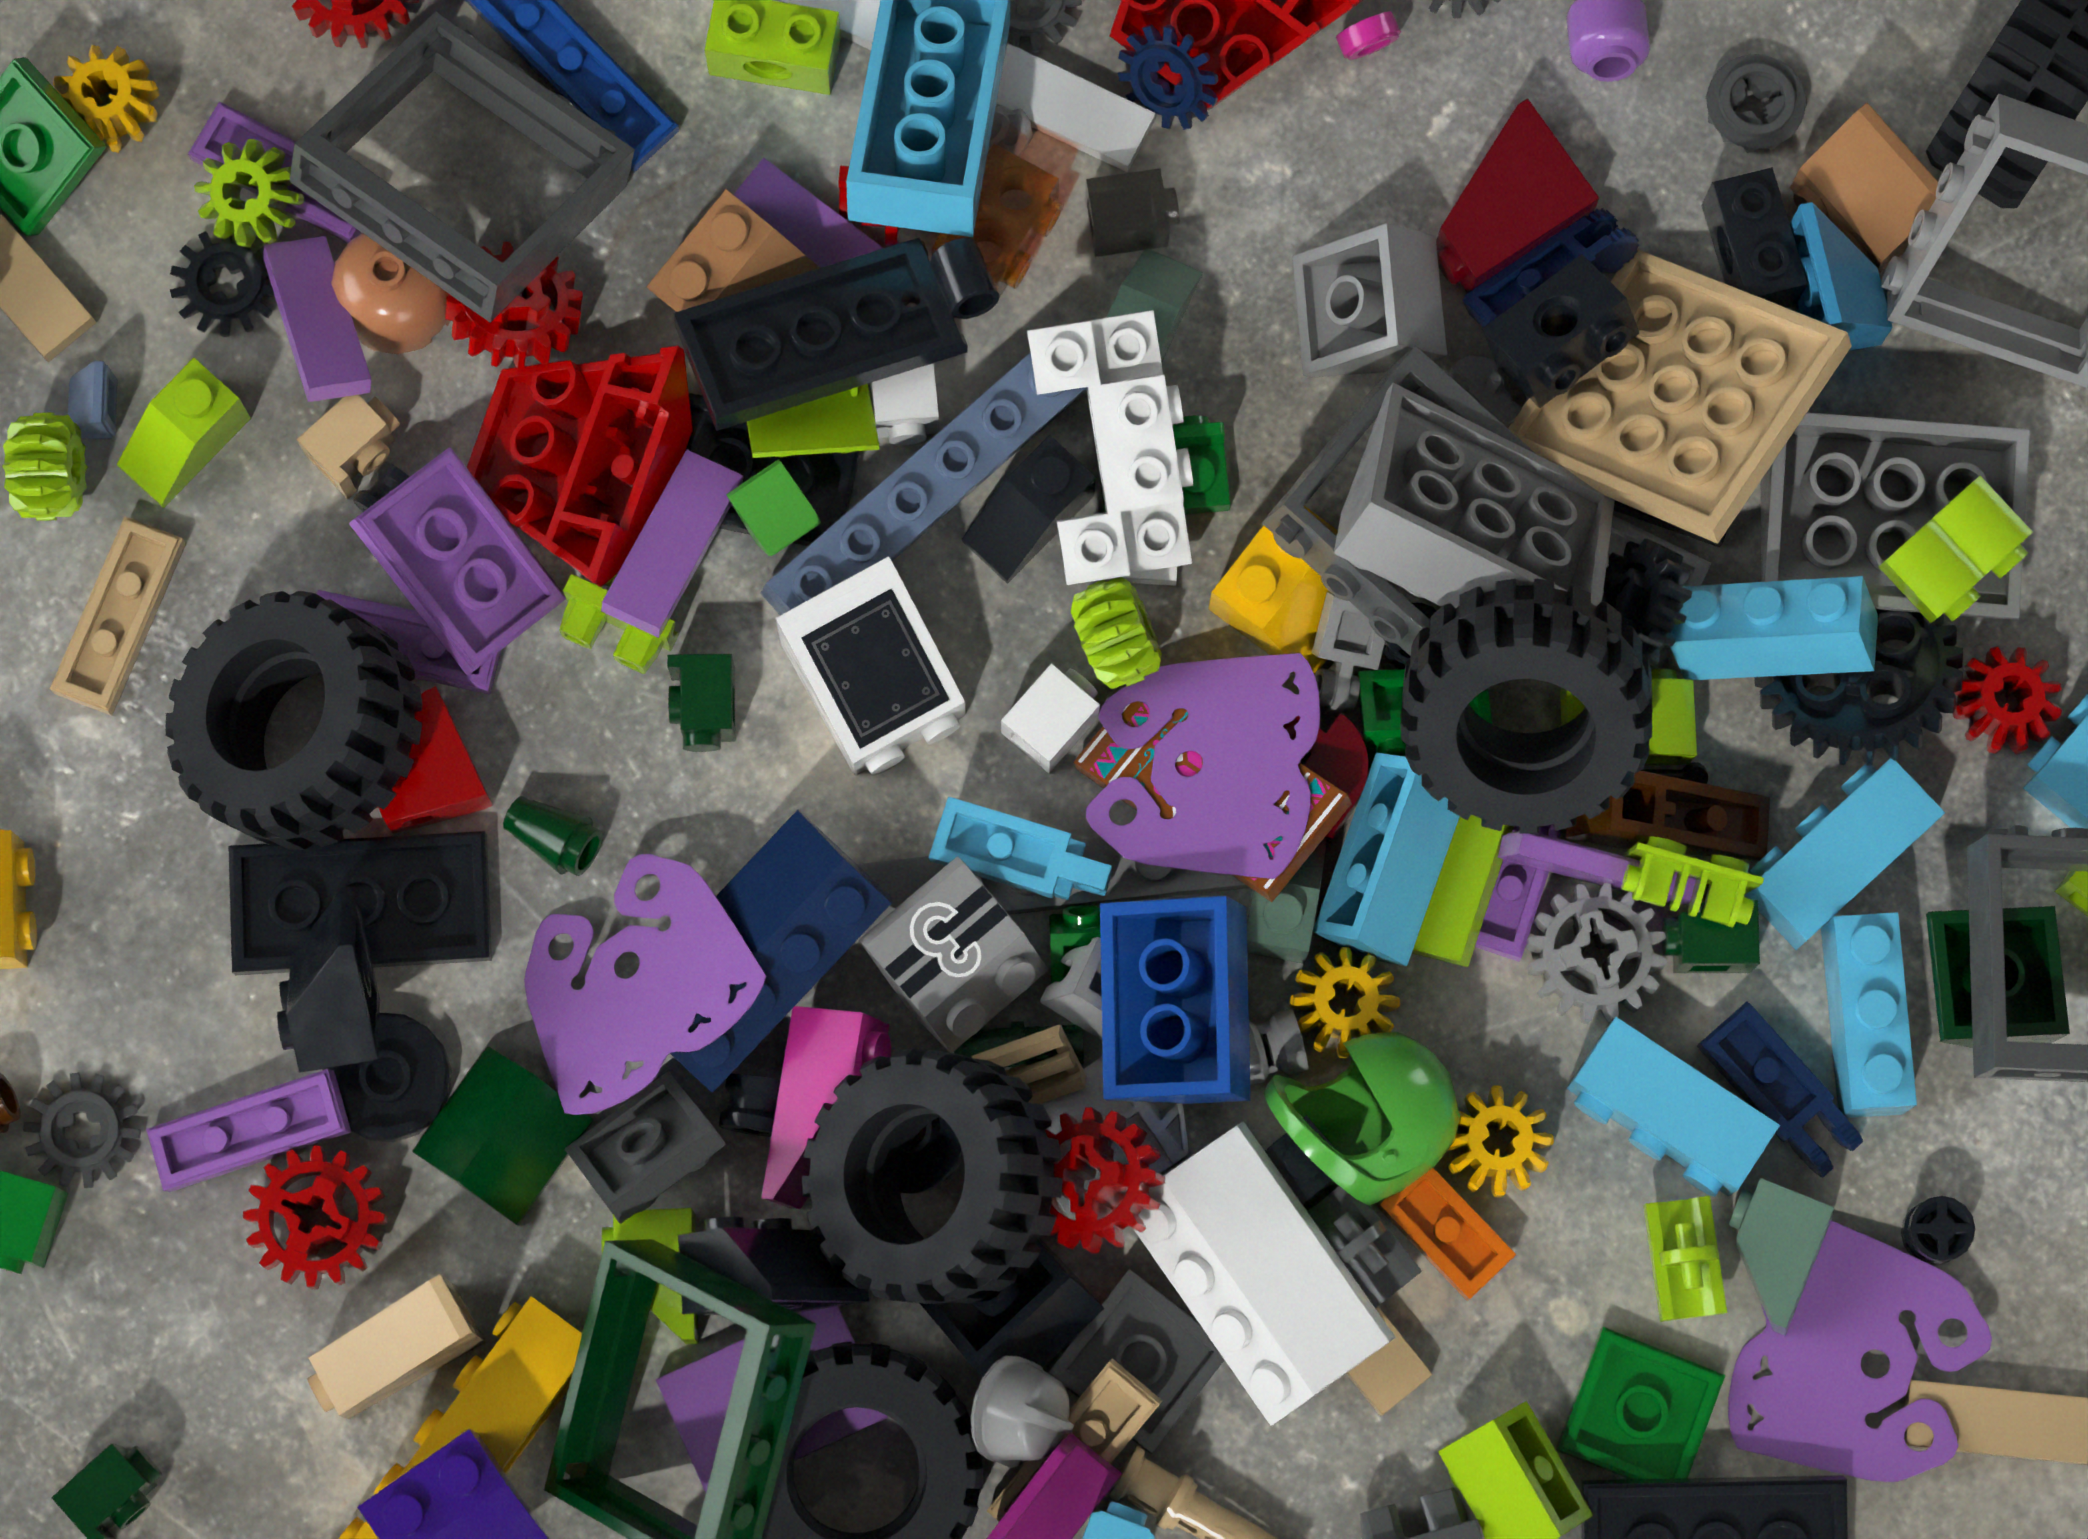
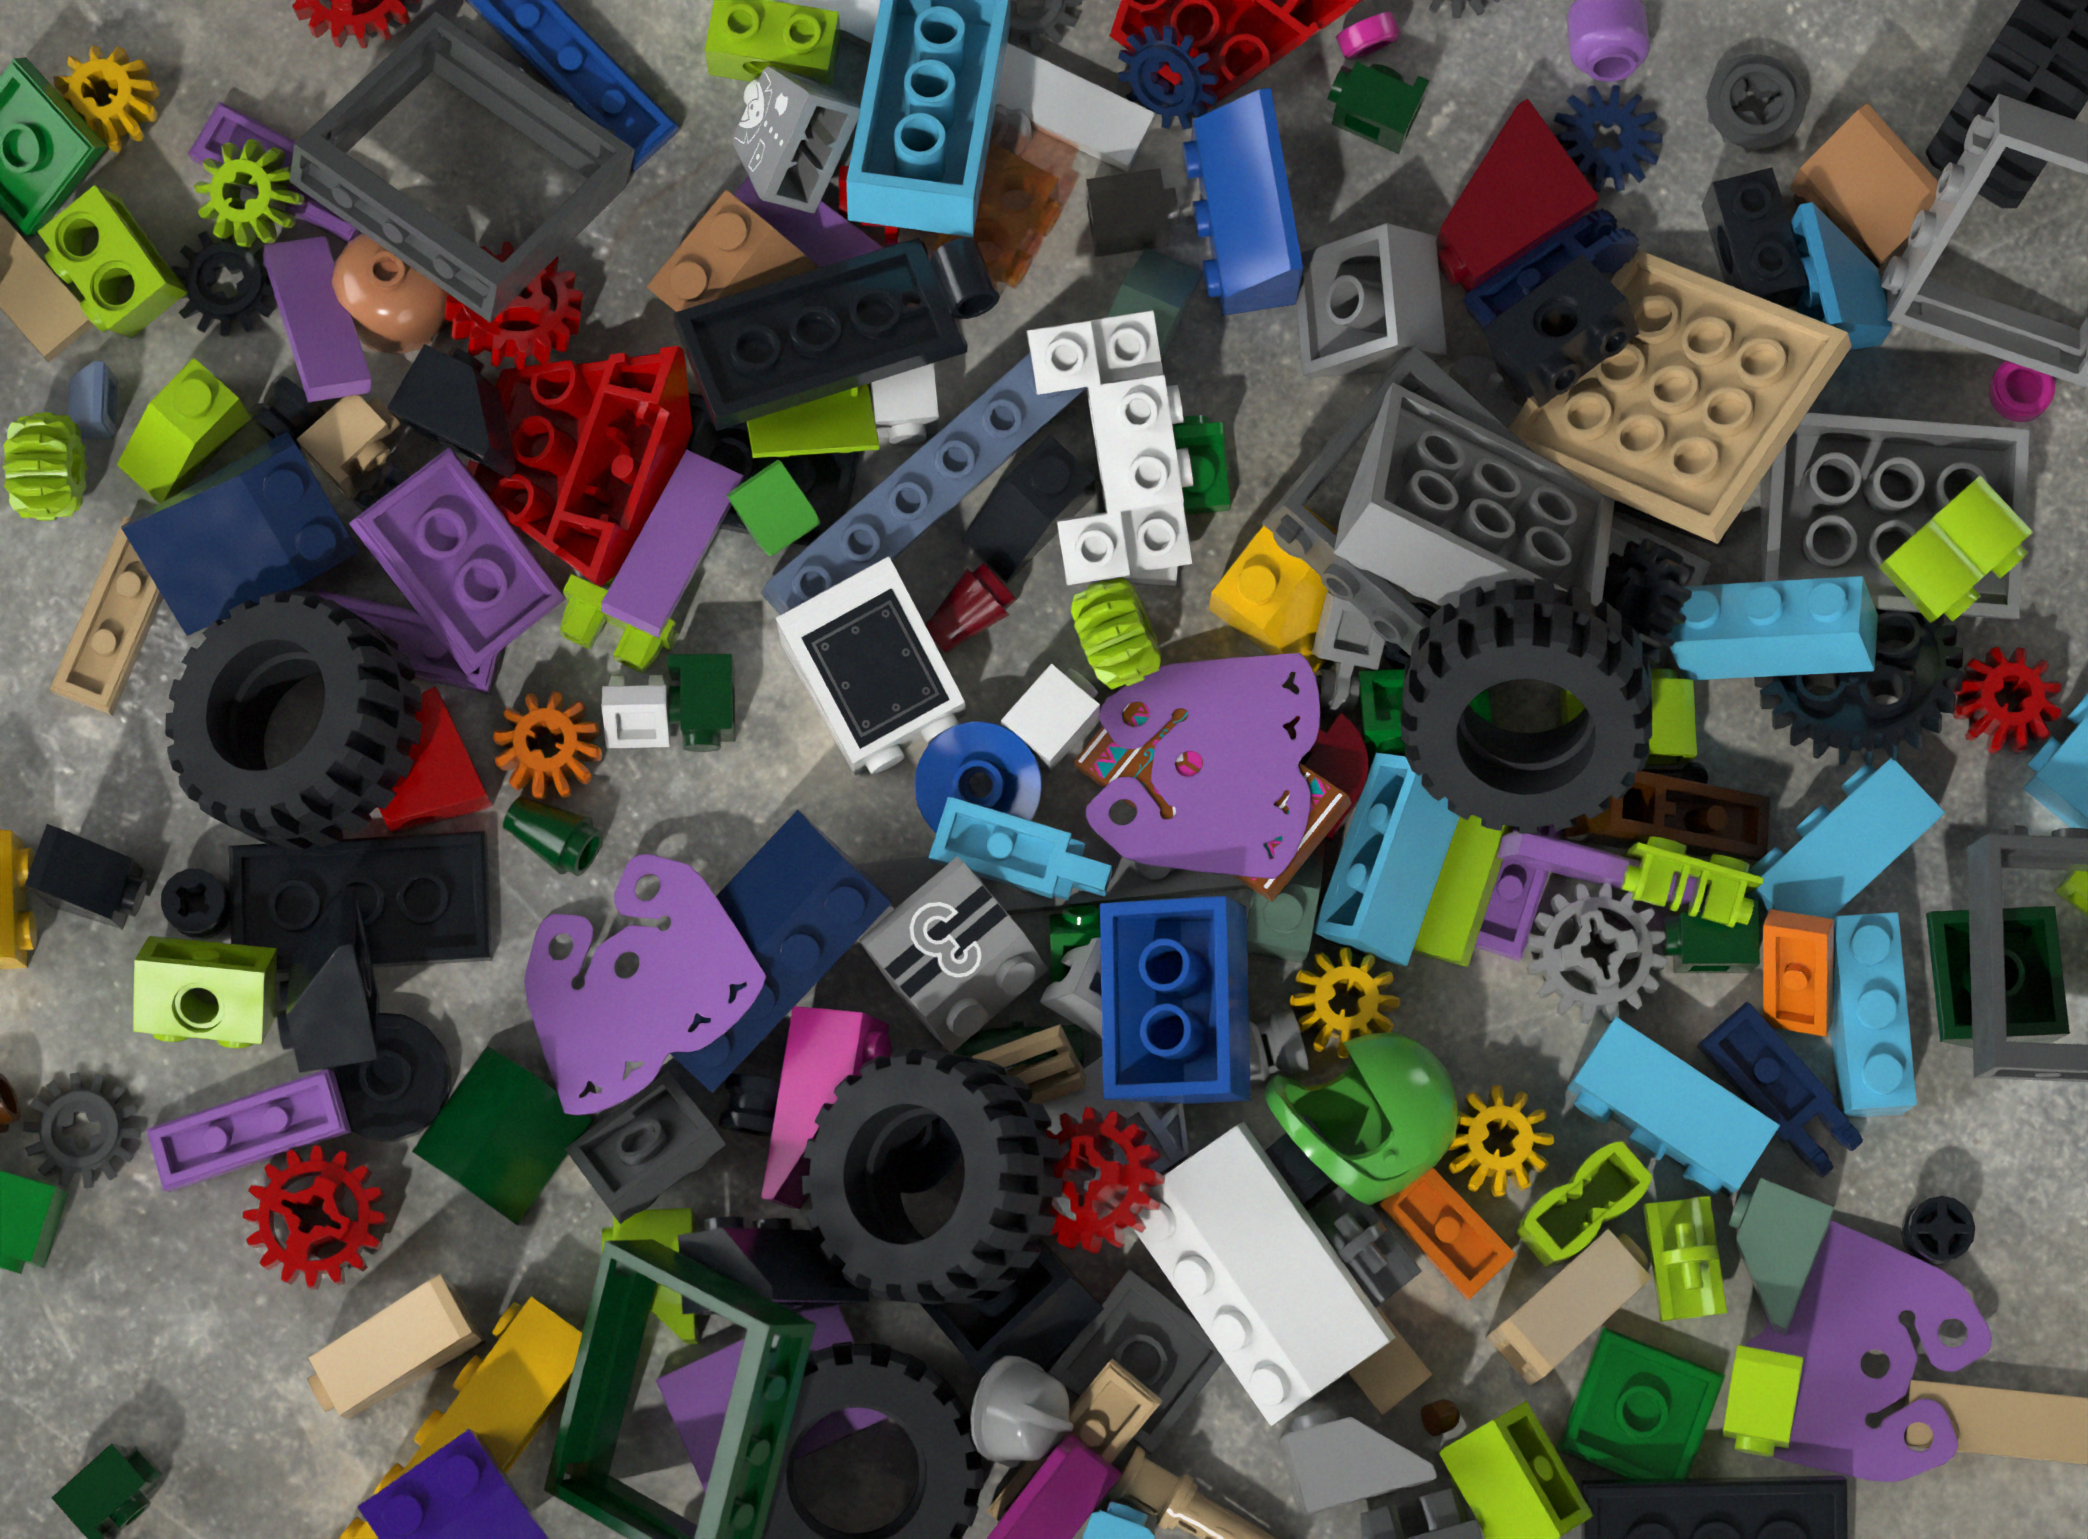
none -> black slope [25,824,147,930]
none -> lime brick [37,185,188,338]
none -> dark blue slope [121,431,359,636]
none -> lime brick [133,936,277,1048]
none -> black wheel [161,869,230,939]
none -> black wheel [248,376,325,450]
none -> black slope [386,344,516,479]
none -> orange gear [493,691,603,800]
none -> white tile [601,675,671,748]
none -> light grey torso [733,66,860,214]
none -> blue dish [914,721,1042,833]
none -> dark red cone [925,562,1017,654]
none -> blue slope [1182,88,1303,316]
none -> light grey slope [1279,1409,1437,1517]
none -> dark green brick [1327,61,1429,154]
none -> reddish brown piece [1421,1399,1460,1436]
none -> tan slope [1486,1229,1652,1386]
none -> lime brick [1516,1141,1653,1268]
none -> dark blue gear [1553,85,1663,192]
none -> lime slope [1723,1345,1803,1457]
none -> orange plate [1763,909,1834,1037]
none -> dark pink tile [1988,361,2055,422]

